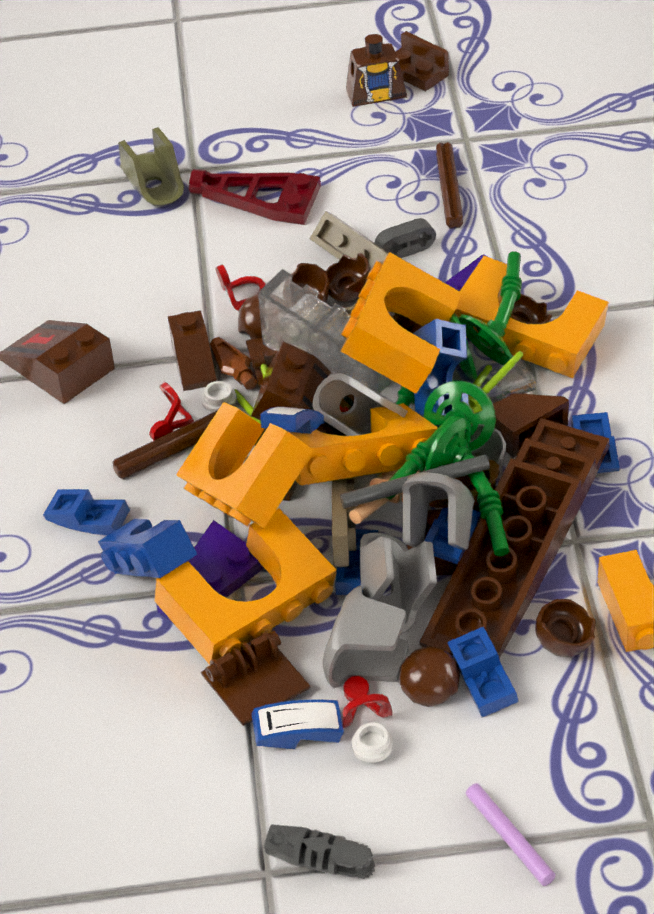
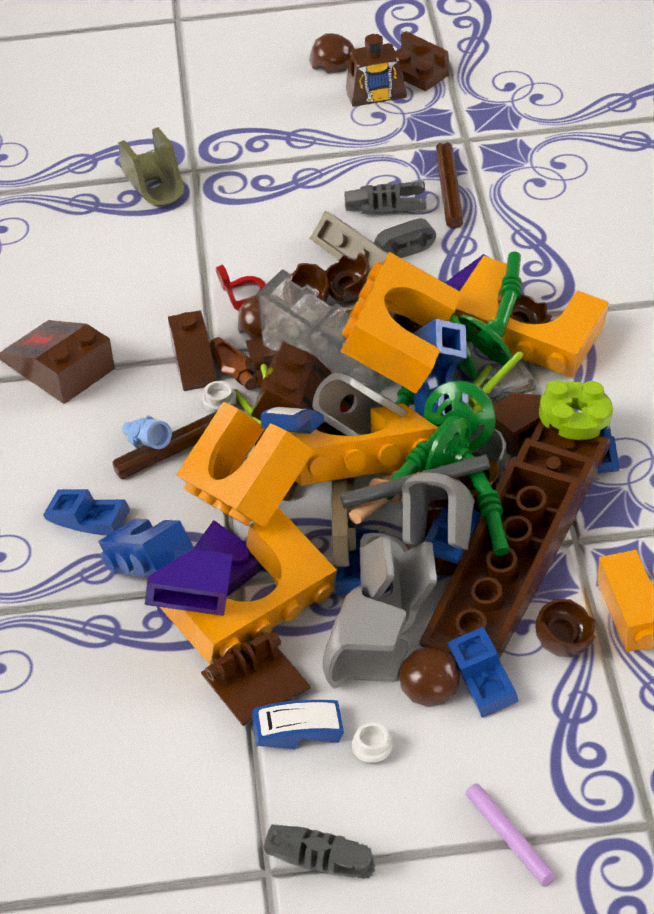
red piece [149,381,194,441] -> none
dark red plate [189,169,321,225] -> none
red piece [342,676,392,728] -> none
none -> light blue piece [122,415,172,449]
none -> dark purple slope [145,549,233,616]
none -> reddish brown hair [309,33,355,74]
none -> dark grey hinge [344,181,427,214]
none -> lime plate [539,380,613,440]

